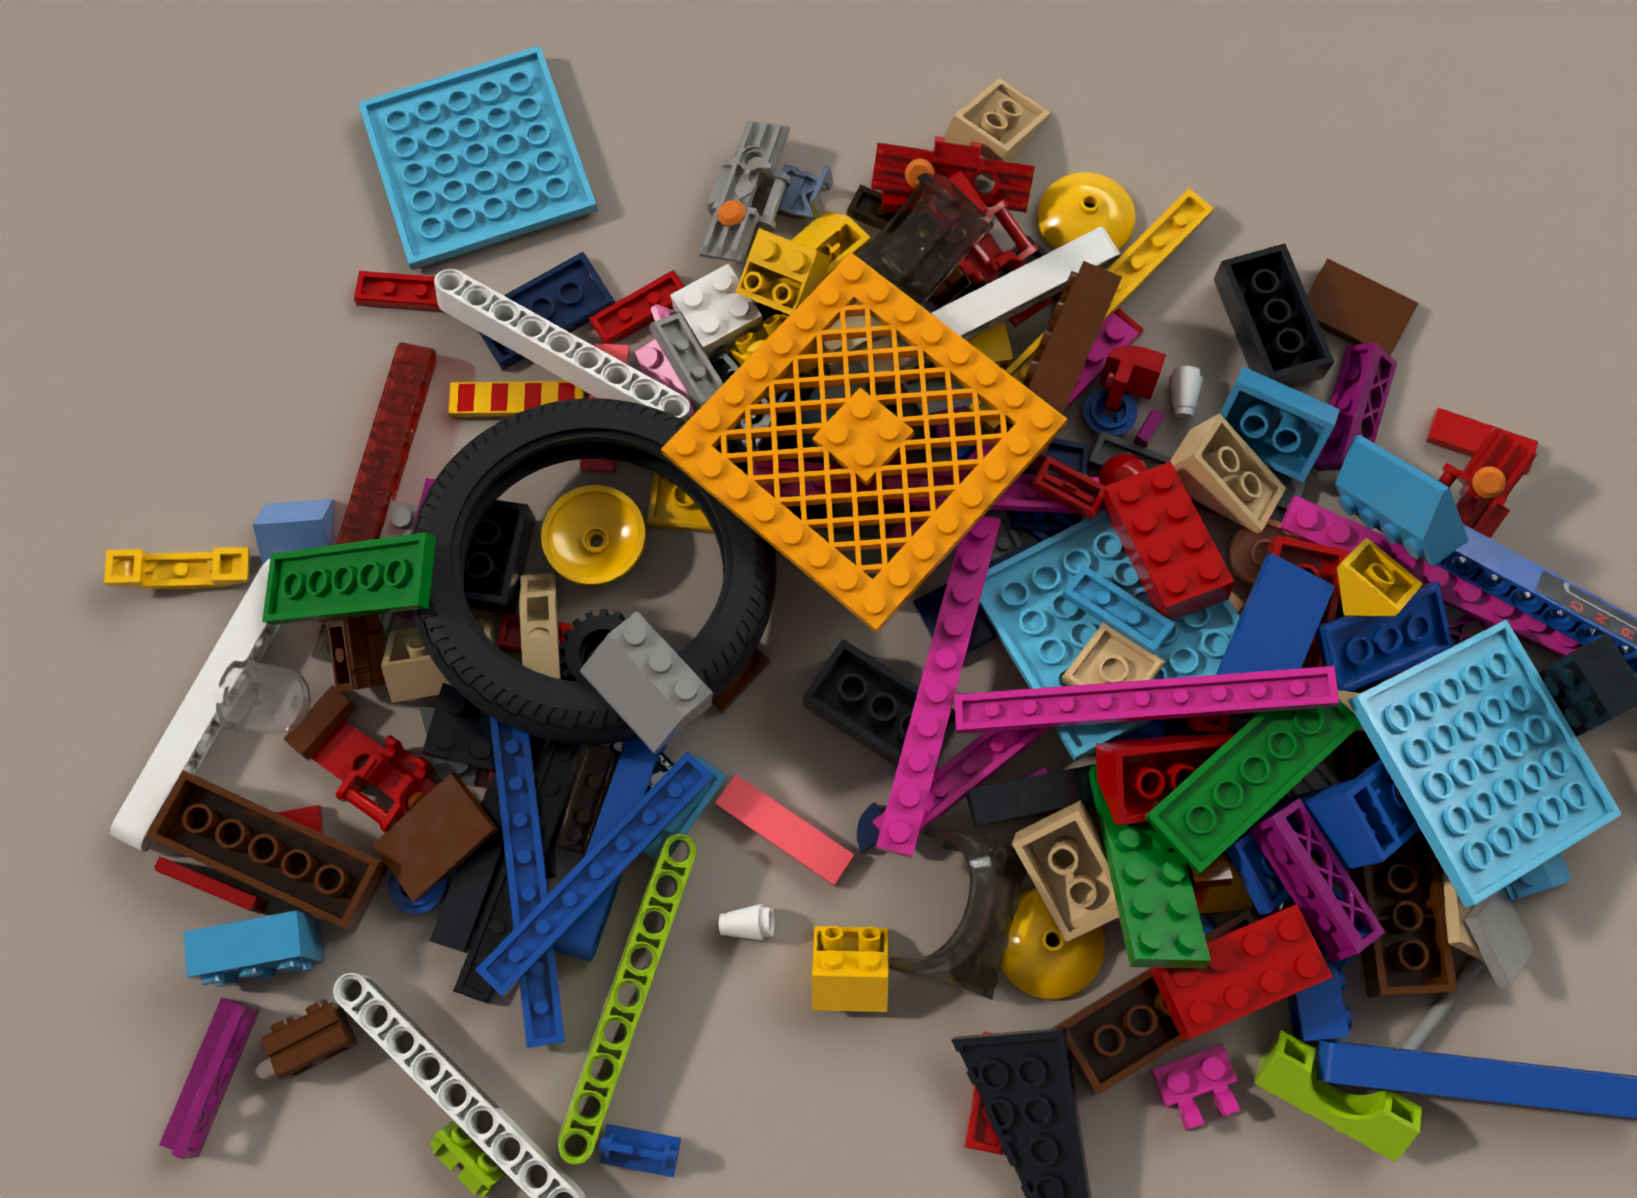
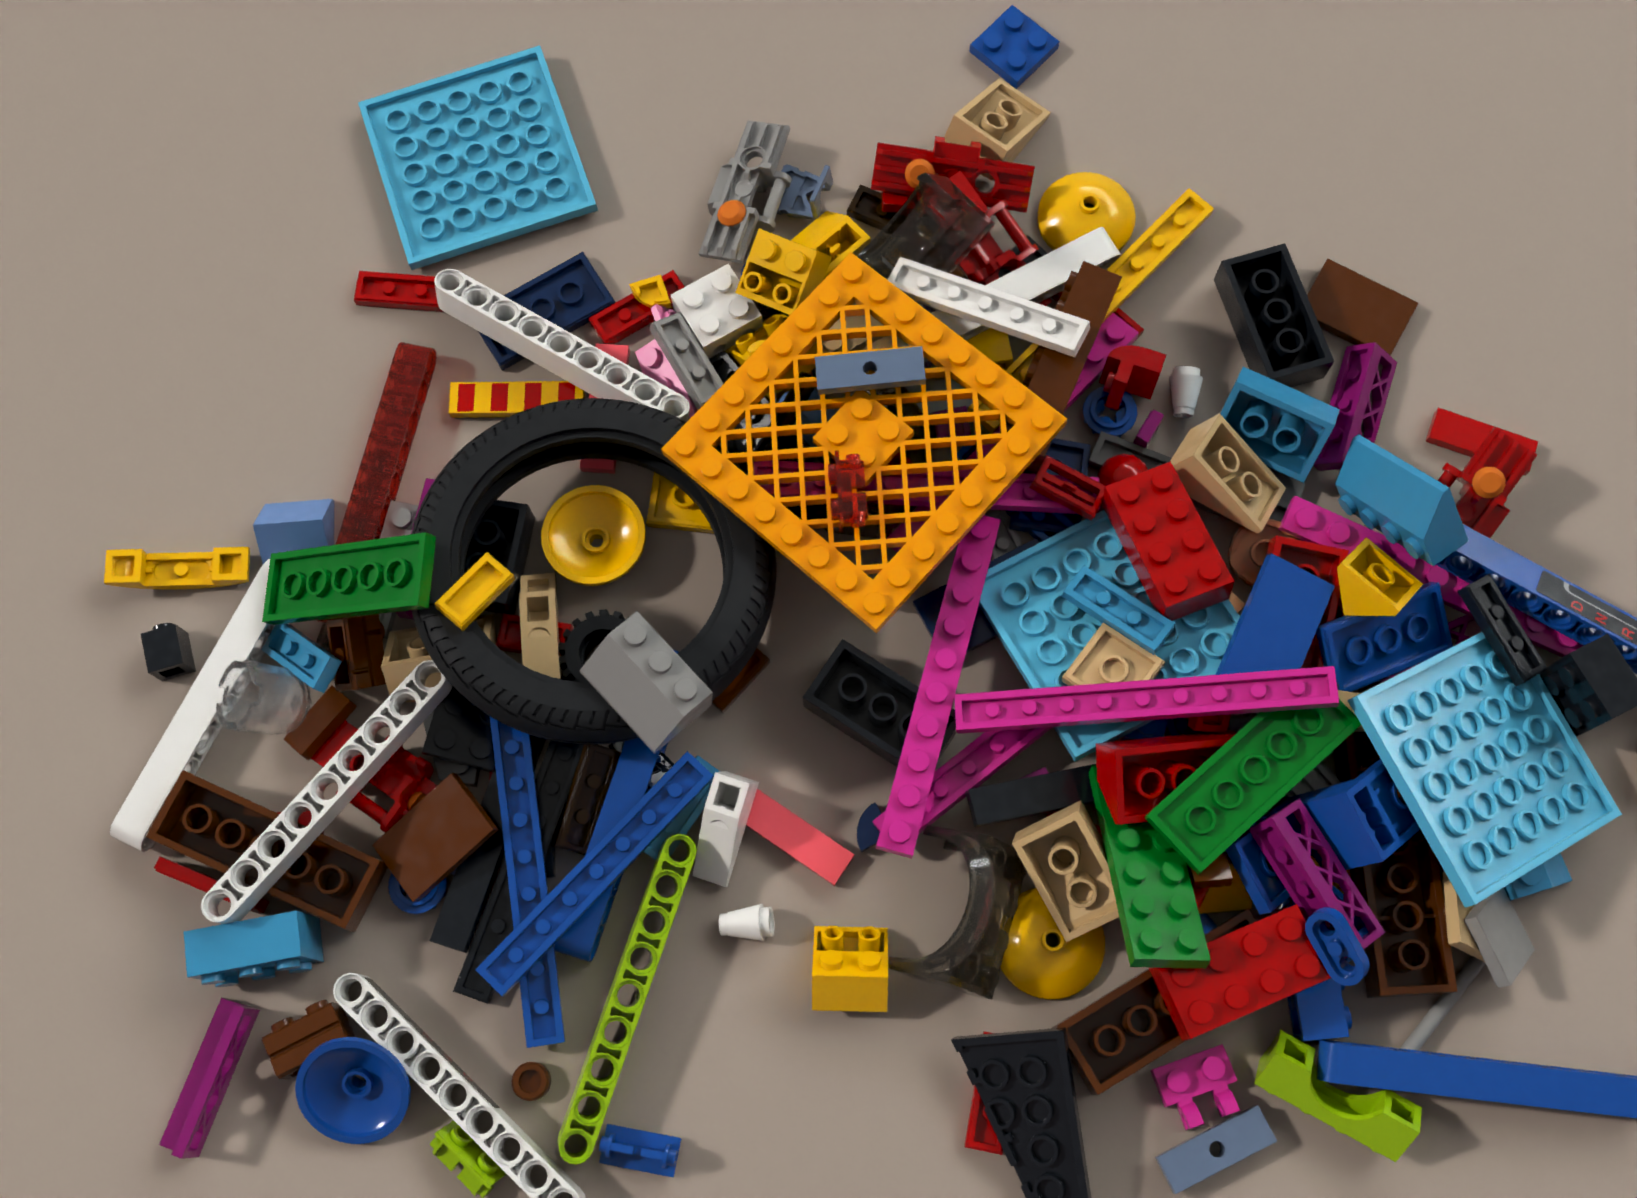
none -> black brick [140,623,196,681]
none -> white beam [201,660,452,924]
none -> dark azure plate [261,623,342,693]
none -> blue dish [295,1037,411,1144]
none -> yellow tile [434,552,515,631]
none -> reddish brown tile [512,1062,551,1101]
none -> yellow tile [629,274,672,309]
none -> white slope [692,771,759,887]
none -> sand blue tile [815,346,926,395]
none -> clear red hinge [828,450,869,533]
none -> white plate [887,257,1090,357]
none -> blue plate [969,5,1060,89]
none -> sand blue tile [1155,1105,1277,1194]
none -> blue plate [1305,907,1370,986]
none -> black tile [1458,574,1548,686]

